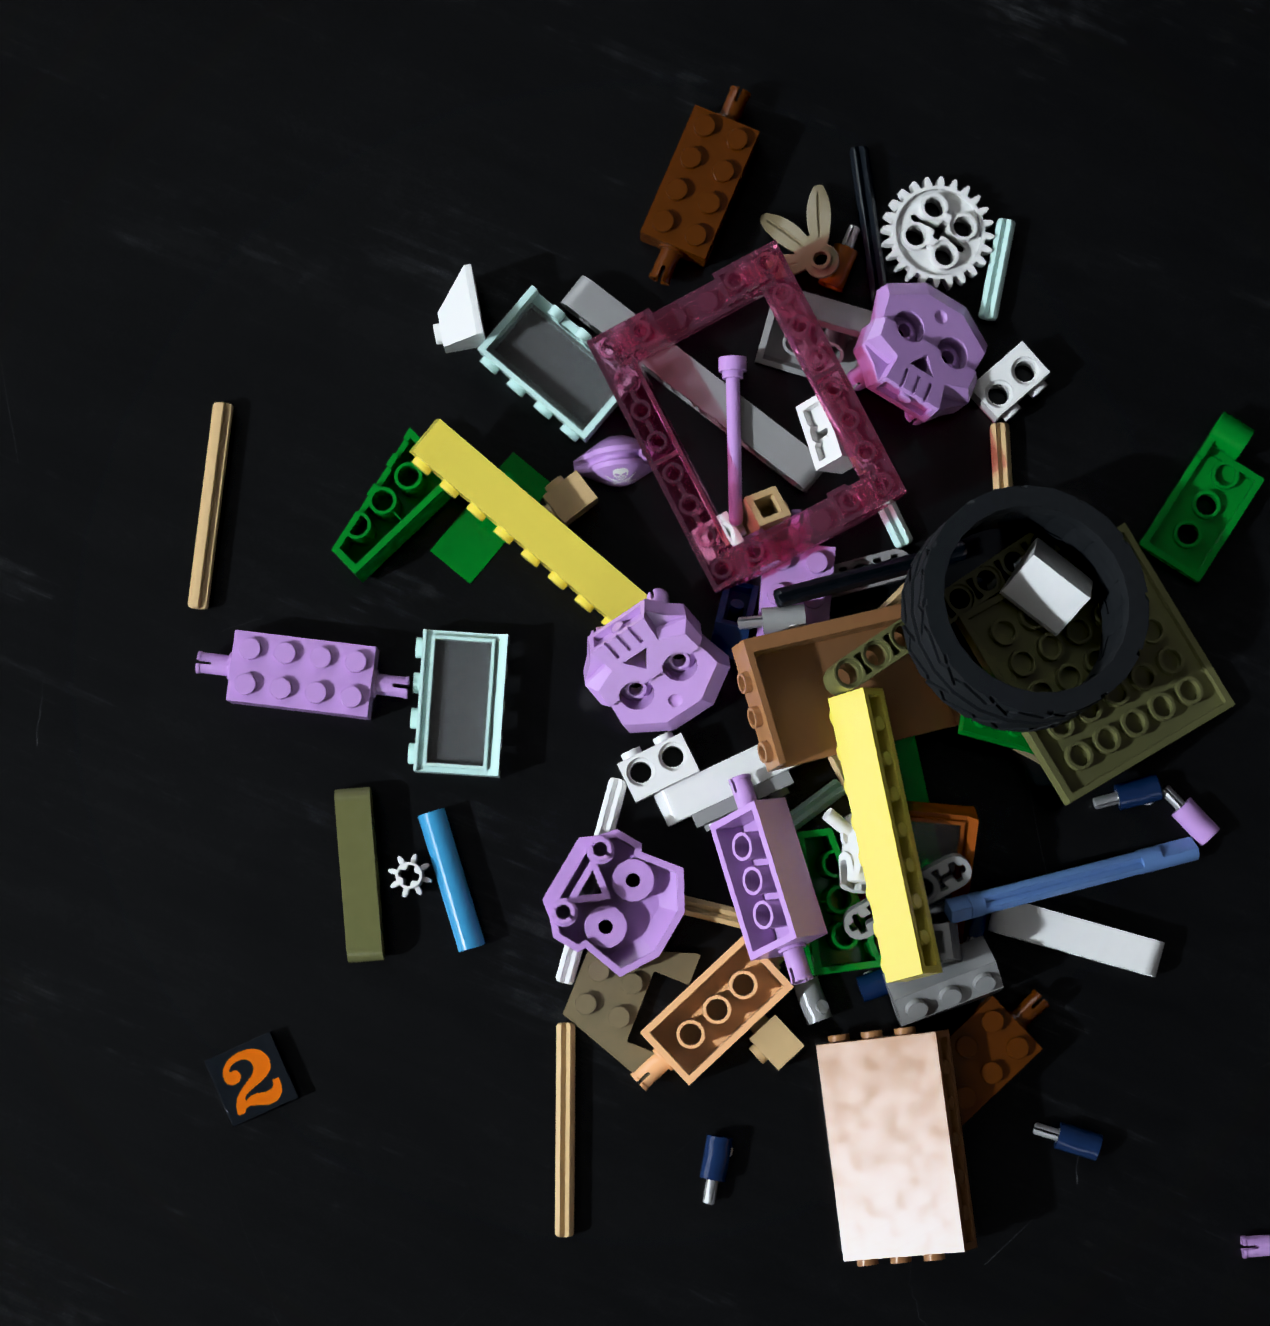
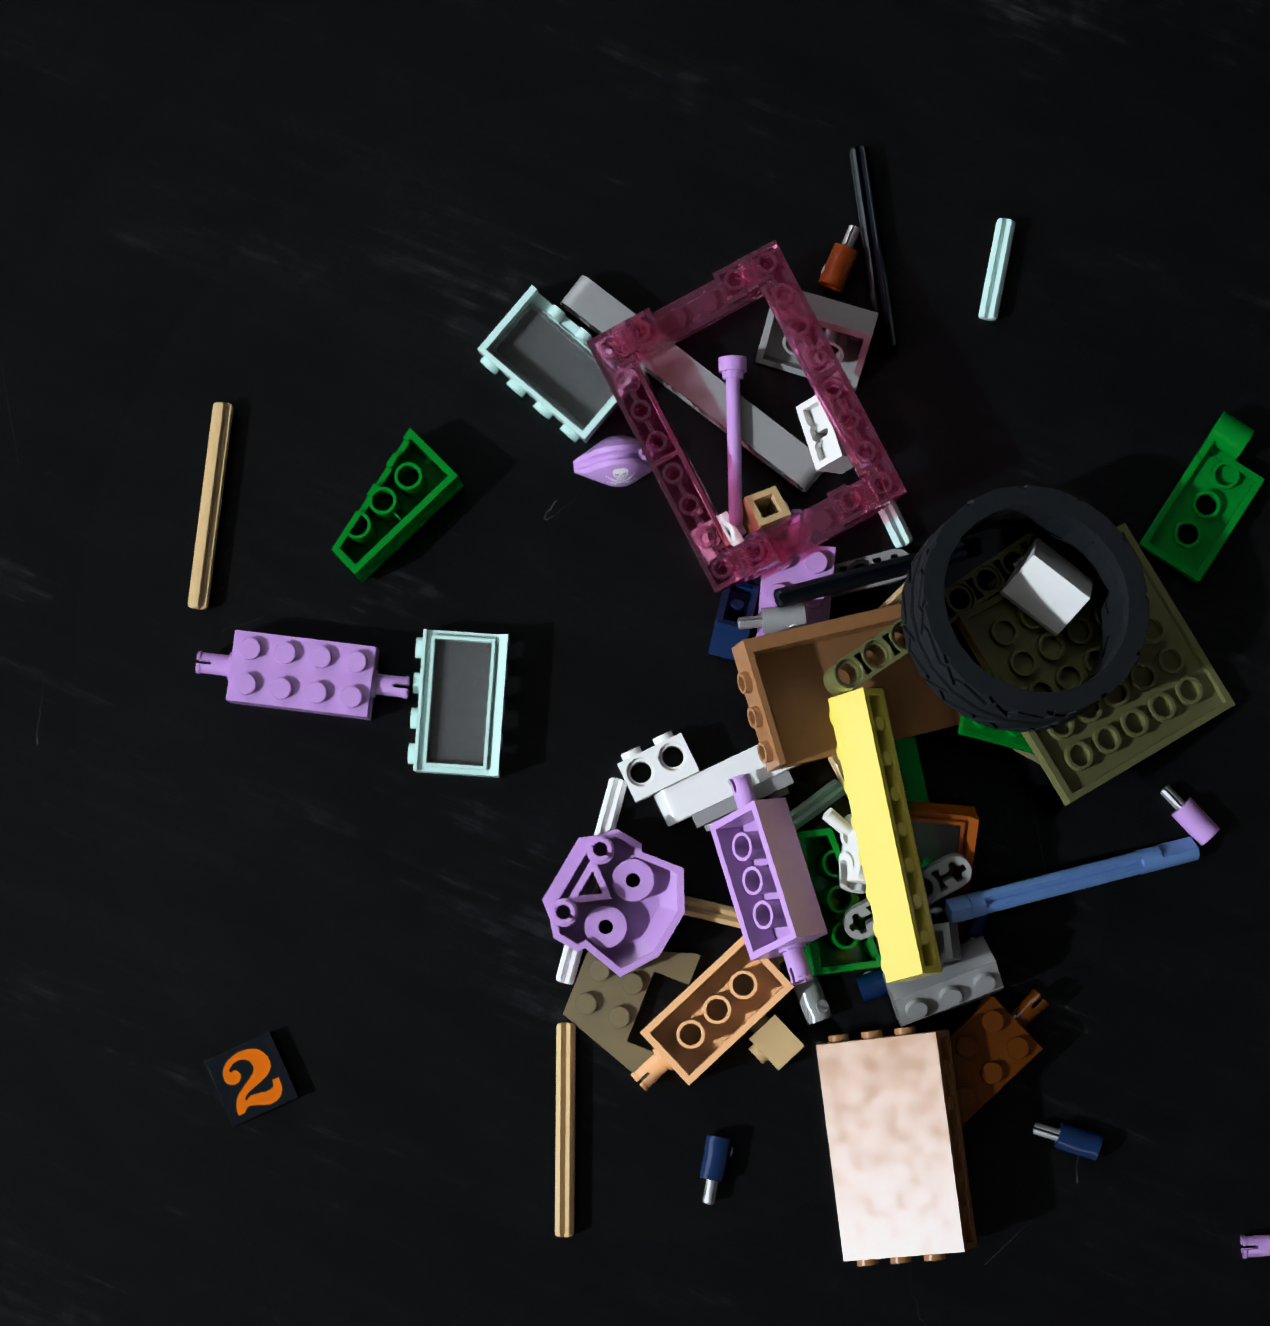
olive beam [334,786,385,963] -> none
white gear [388,854,432,898] -> none
light yellow brick [409,419,647,625] -> none
dark azure piece [418,808,486,952] -> none
green sticker [430,452,550,584] -> none
white slope [433,264,486,353] -> none
tan brick [543,470,598,526] -> none
lavender brick [583,588,730,733] -> none
reddish brown brick [640,85,760,286] -> none
dark tan plant [741,185,840,282] -> none
lavender brick [847,282,988,425] -> none
white gear [880,176,995,291] -> none
white brick [971,341,1050,423] -> none
white beam [987,904,1165,977] -> none
tan axle [990,422,1013,490] -> none
dark blue piece [1093,774,1163,810] -> none

